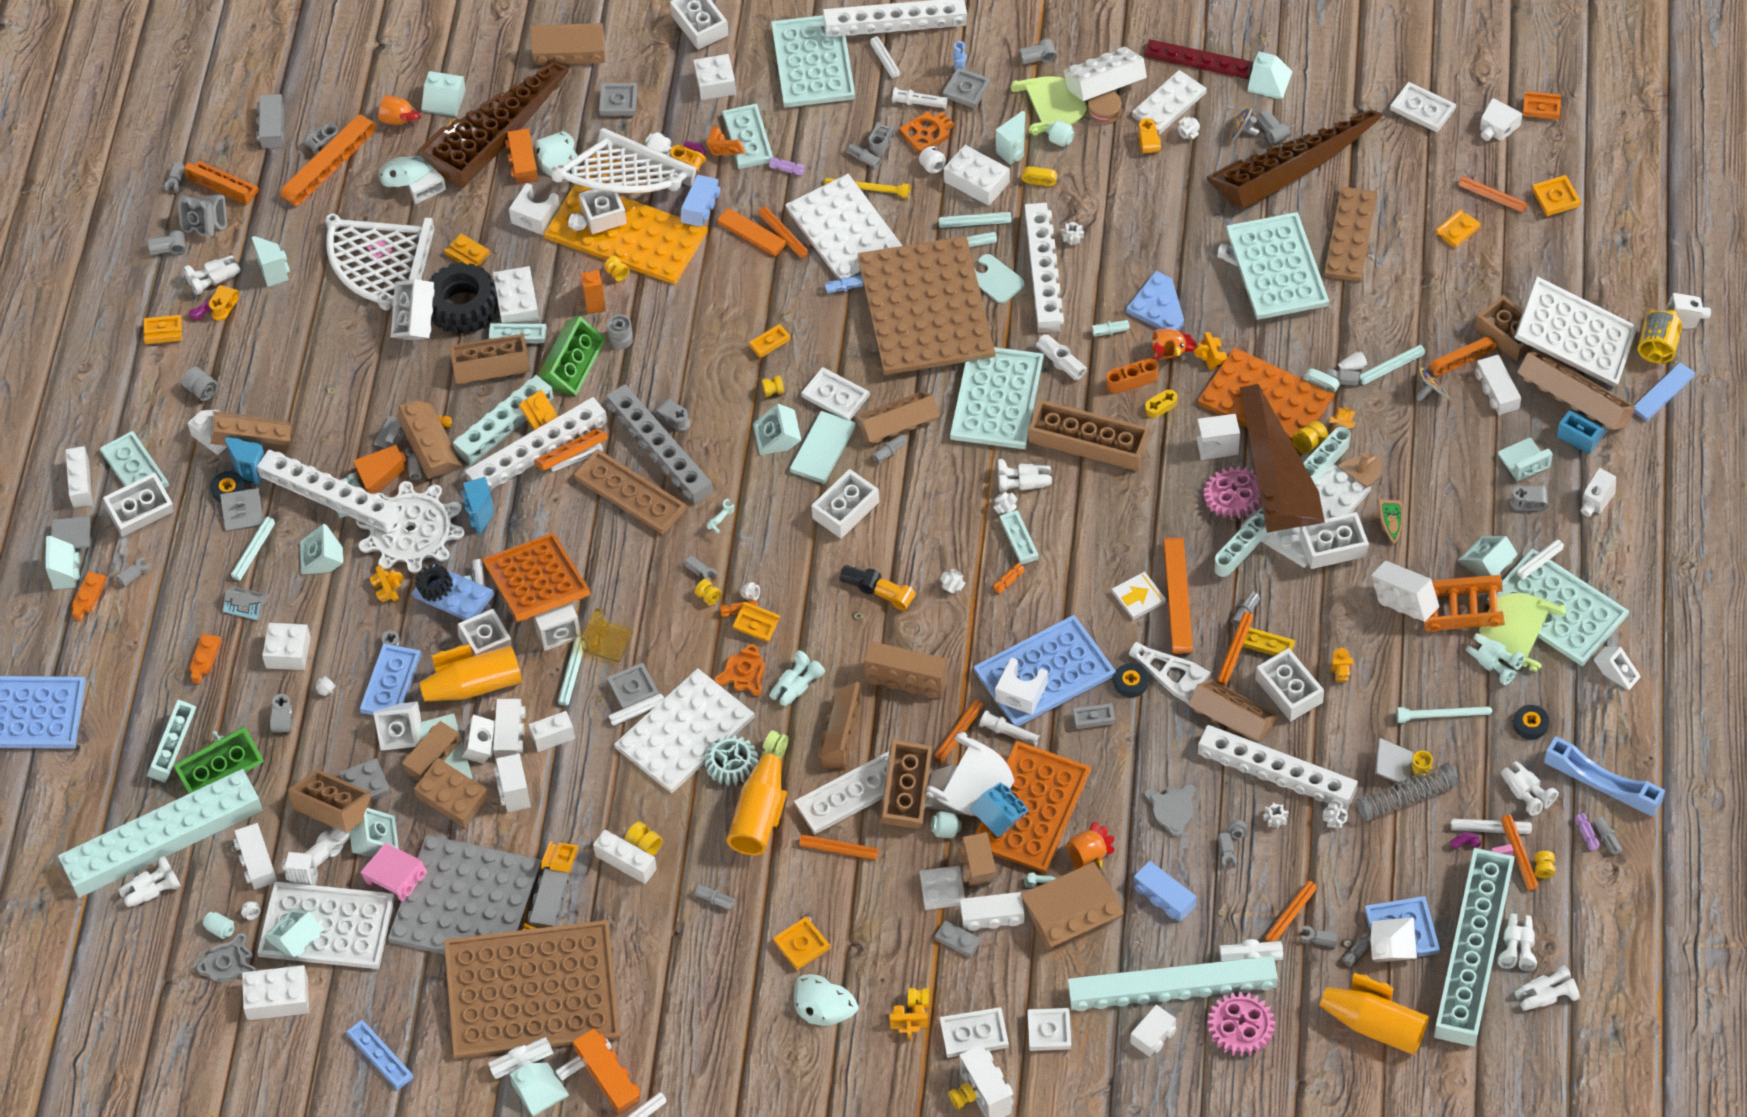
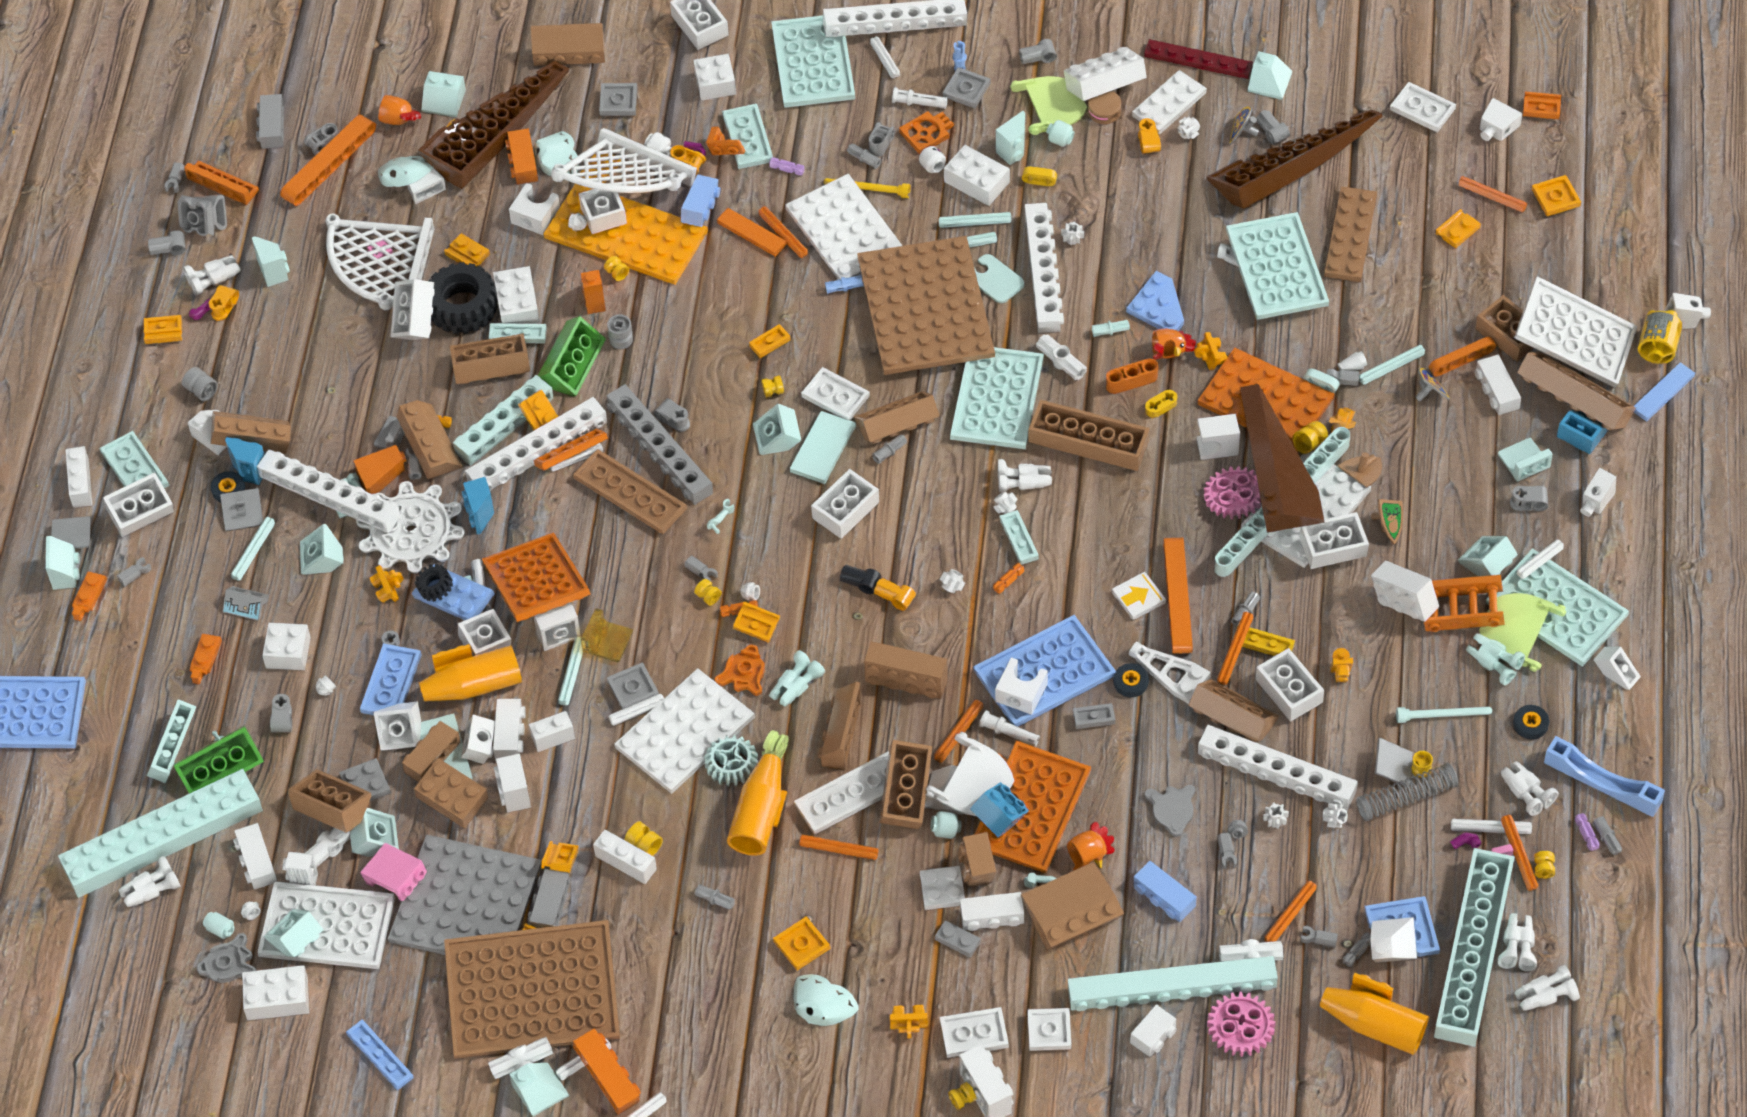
yellow wheel [908,988,929,1009] -> none

